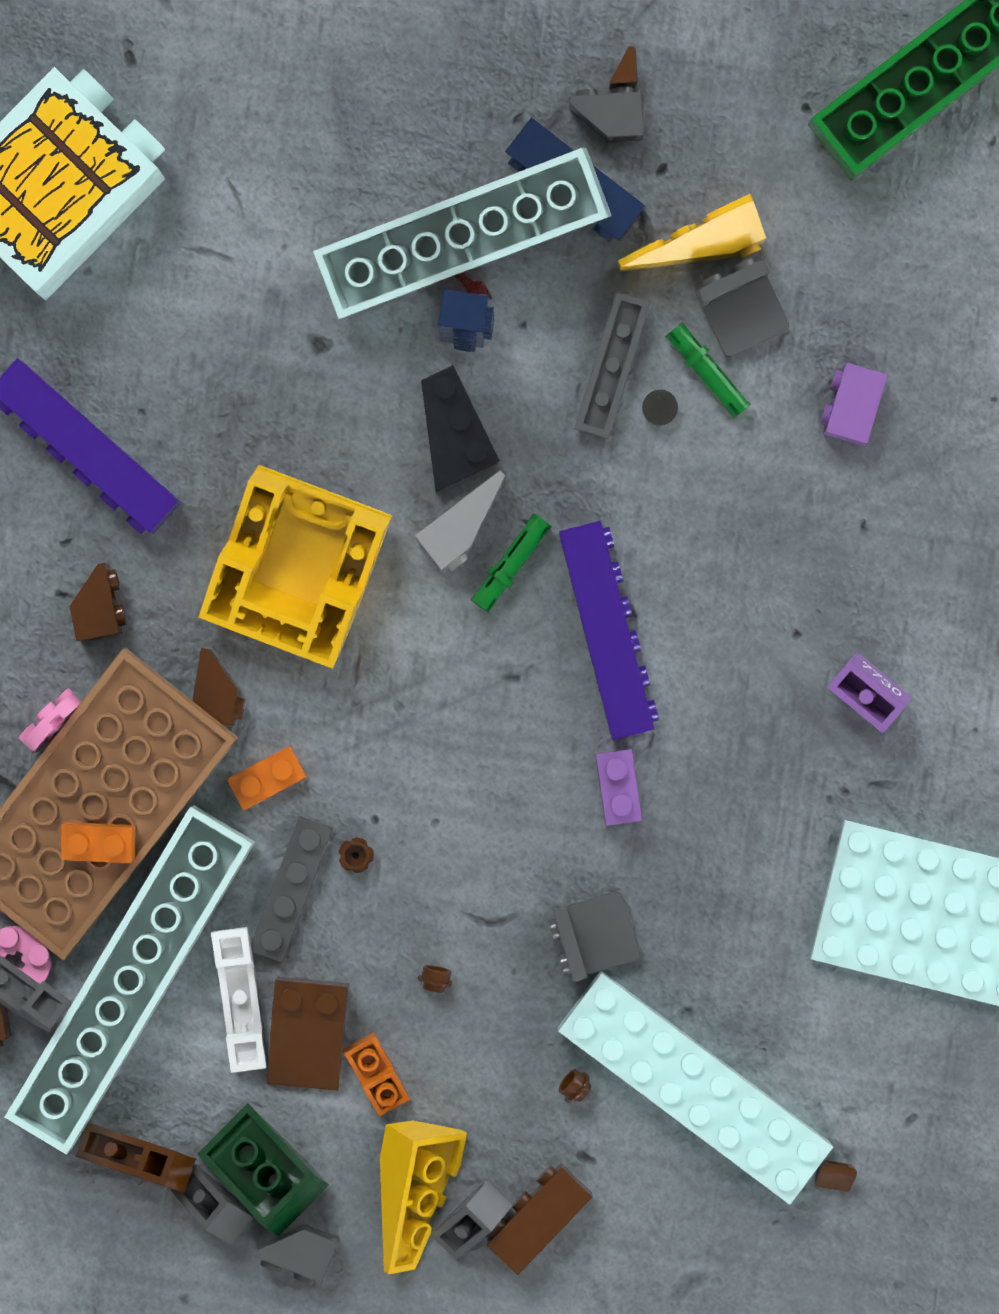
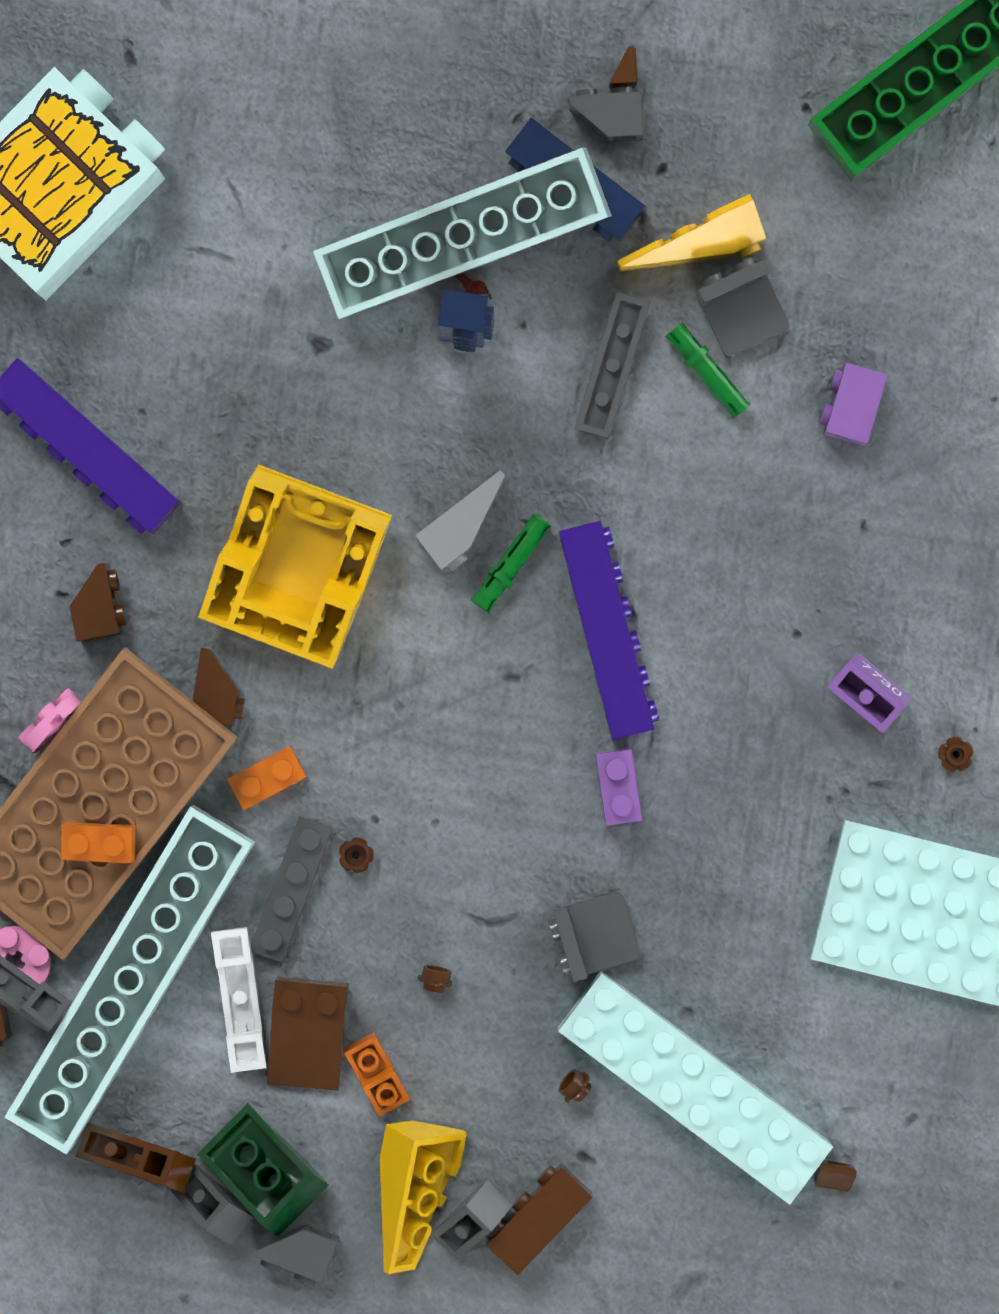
black wing [421,365,500,493] -> none
clear smoke tile [642,390,678,426] -> none
none -> reddish brown plate [938,737,974,772]

